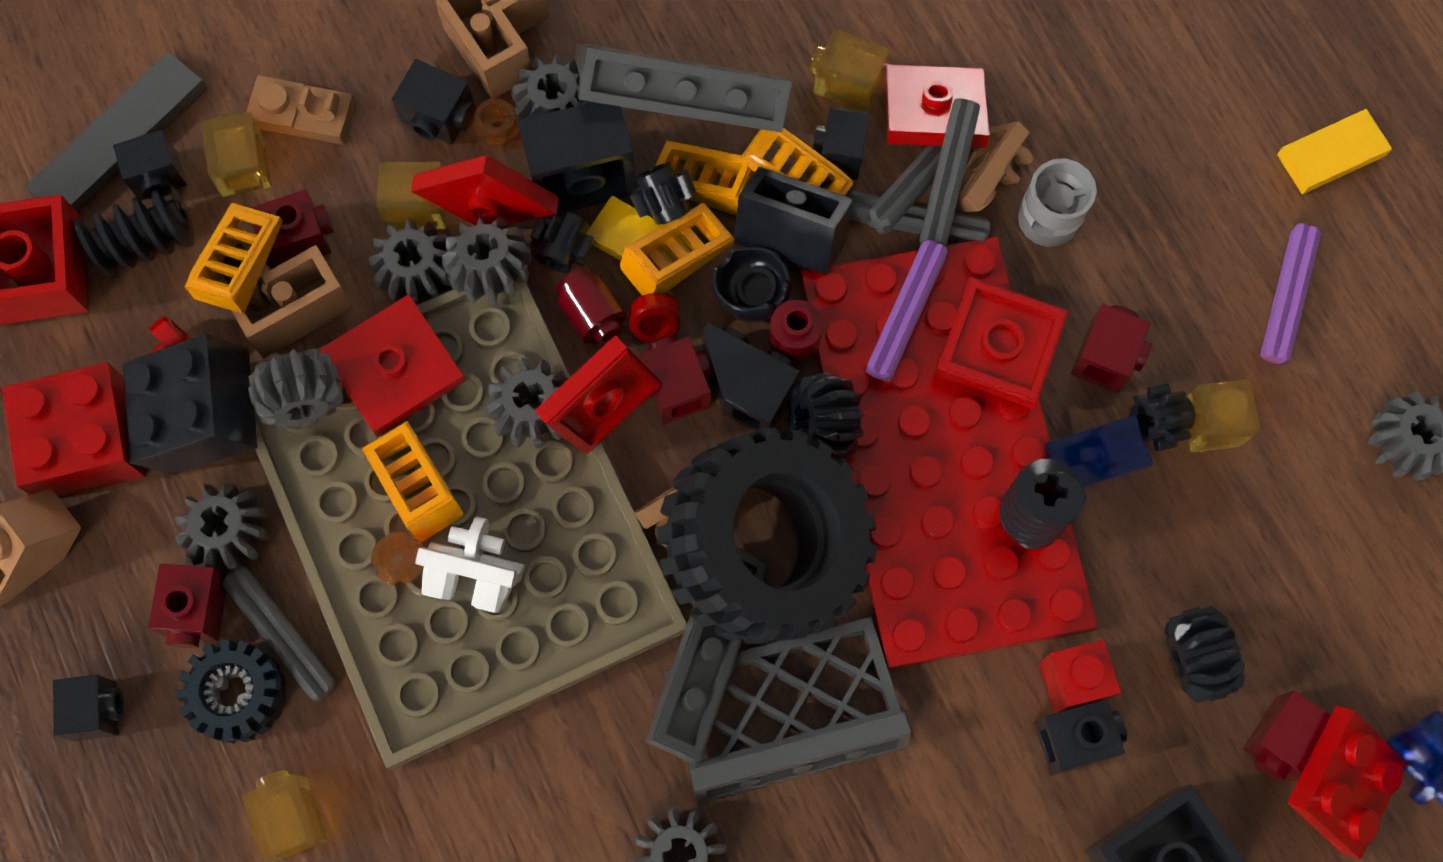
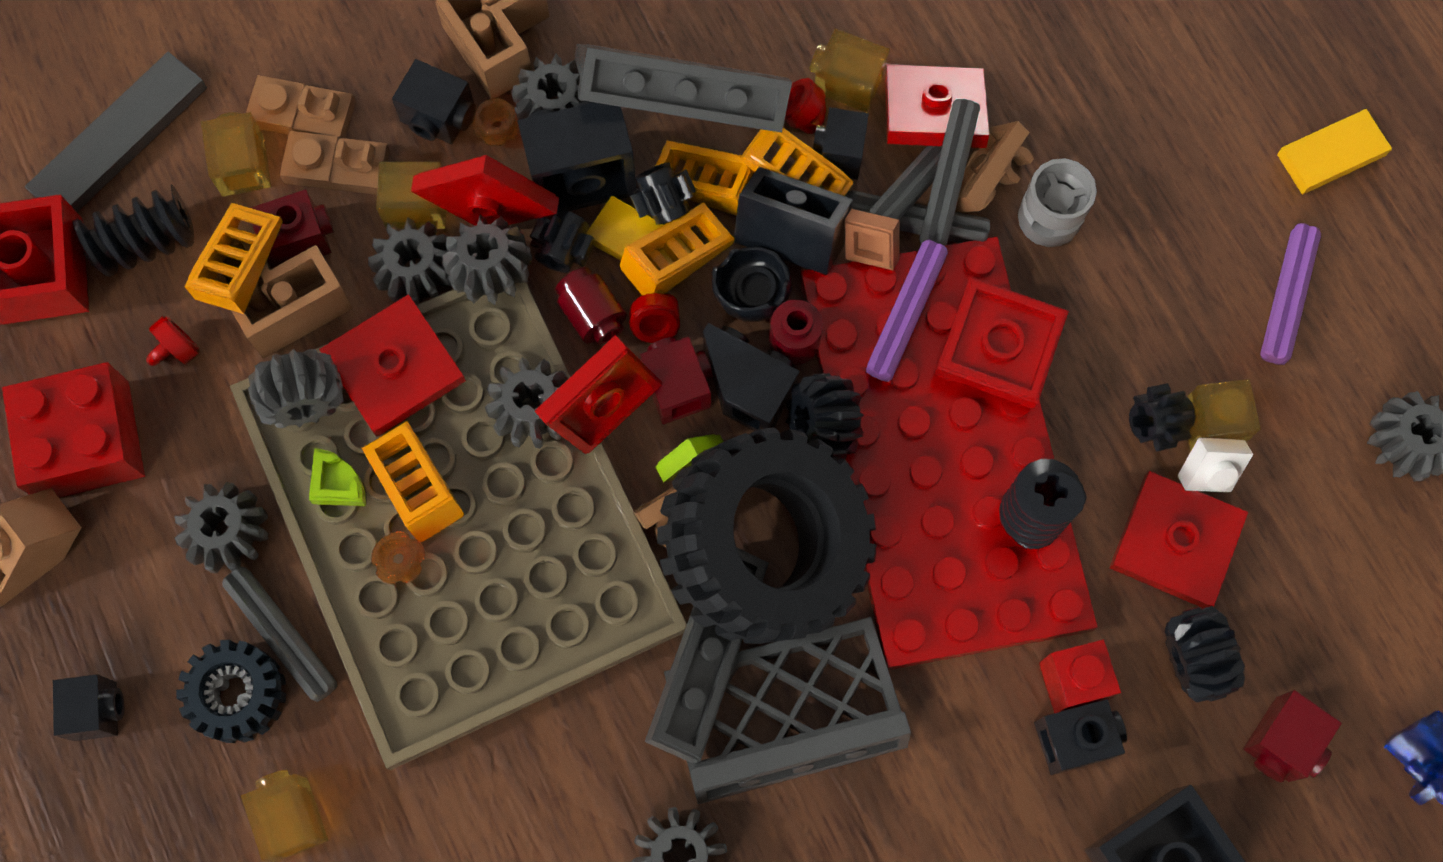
black plate [113,129,187,200] -> none
black brick [123,334,258,474] -> none
dark red brick [148,564,227,648] -> none
white hips [415,516,525,613] -> none
clear blue hips [1044,415,1154,488] -> none
dark red brick [1070,304,1152,393] -> none
red plate [1287,706,1407,860] -> none
none -> medium nougat plate [280,131,390,195]
none -> lime tile [309,448,366,506]
none -> lime tile [655,434,724,482]
none -> red tile [784,78,827,134]
none -> nougat tile [845,209,900,270]
none -> red plate [1109,471,1248,608]
none -> white plate [1178,437,1253,492]

